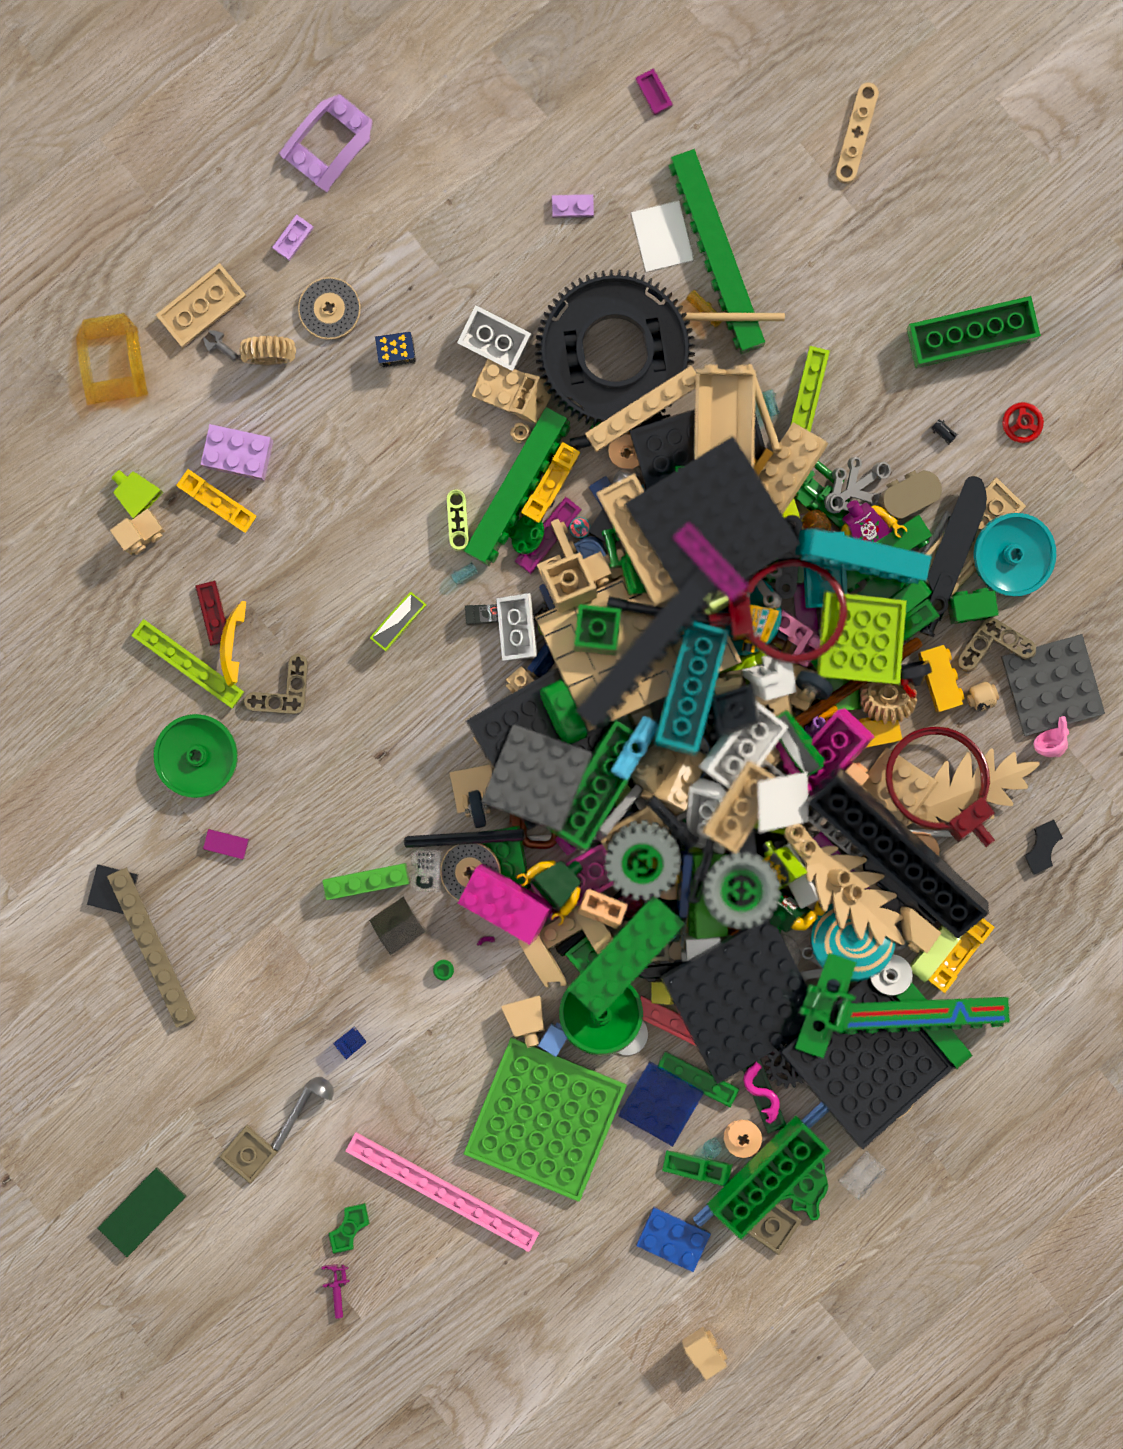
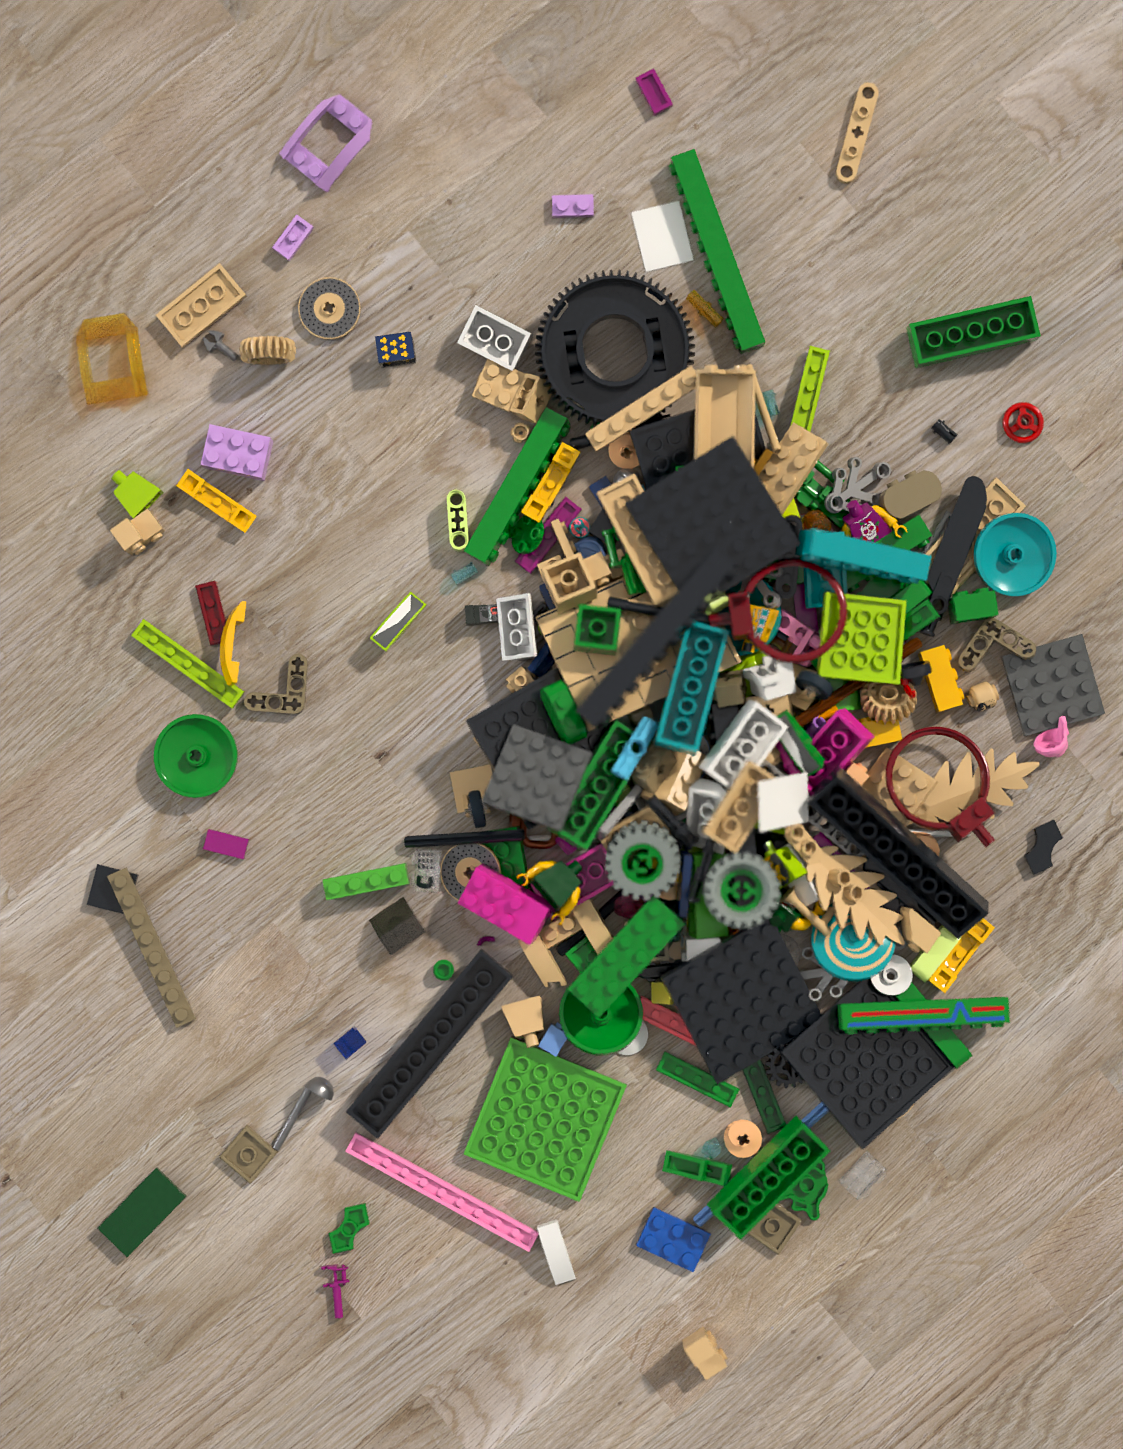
light nougat brick [577,889,627,929] -> none
clear blue plate [618,1061,704,1147] -> none
magenta tile [673,523,748,601] -> none
tan piece [680,313,785,321] -> none
black tile [712,684,761,737] -> none
dark pink animal [743,1062,780,1124] -> none
green piece [795,953,857,1058] -> none
none -> black brick [346,949,513,1139]
none -> white slope [537,1219,576,1285]
none -> tan piece [779,886,835,937]

